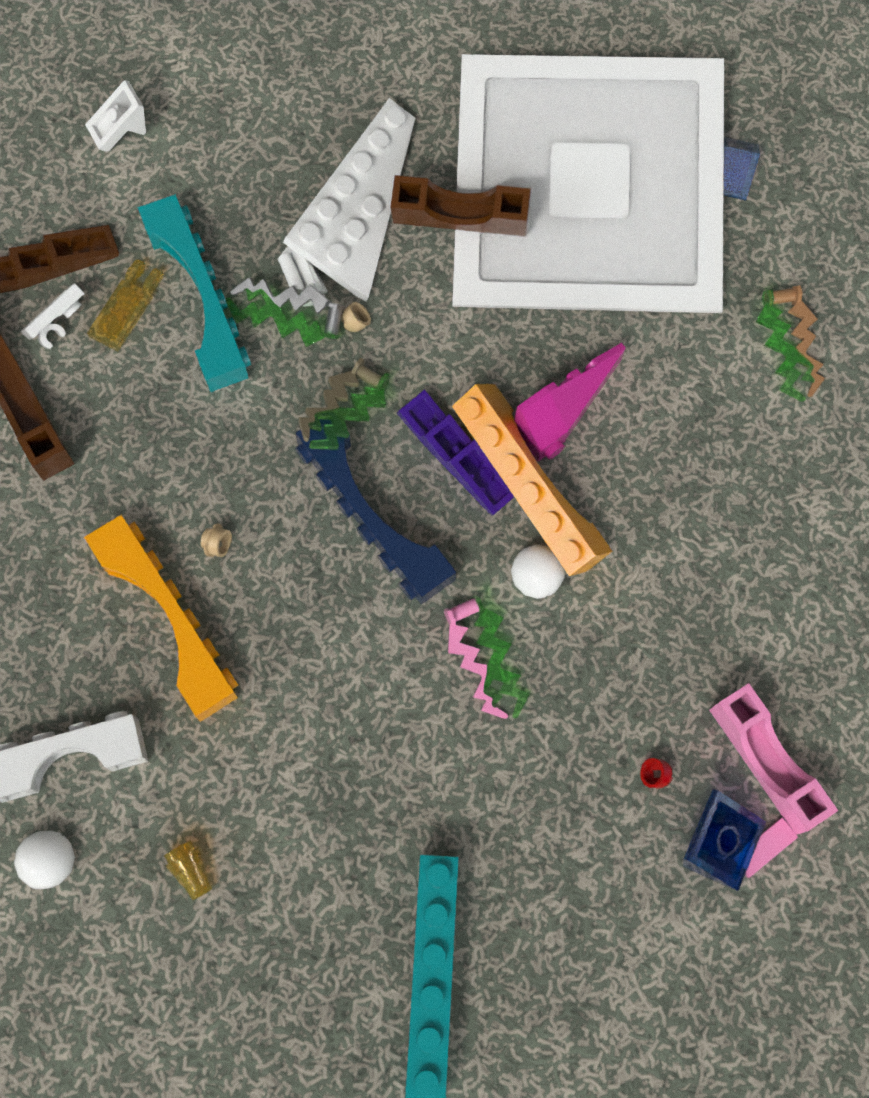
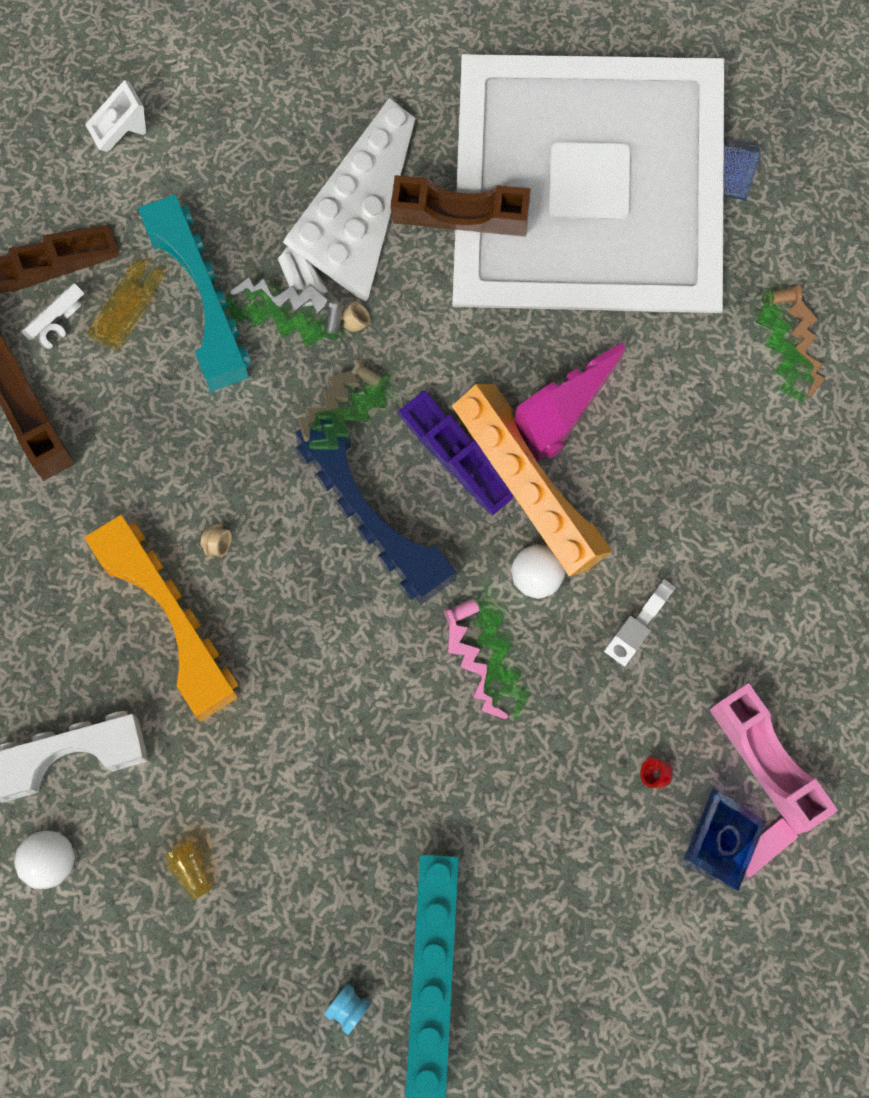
none -> medium azure wheel [324,983,372,1035]
none -> white piece [604,579,676,667]

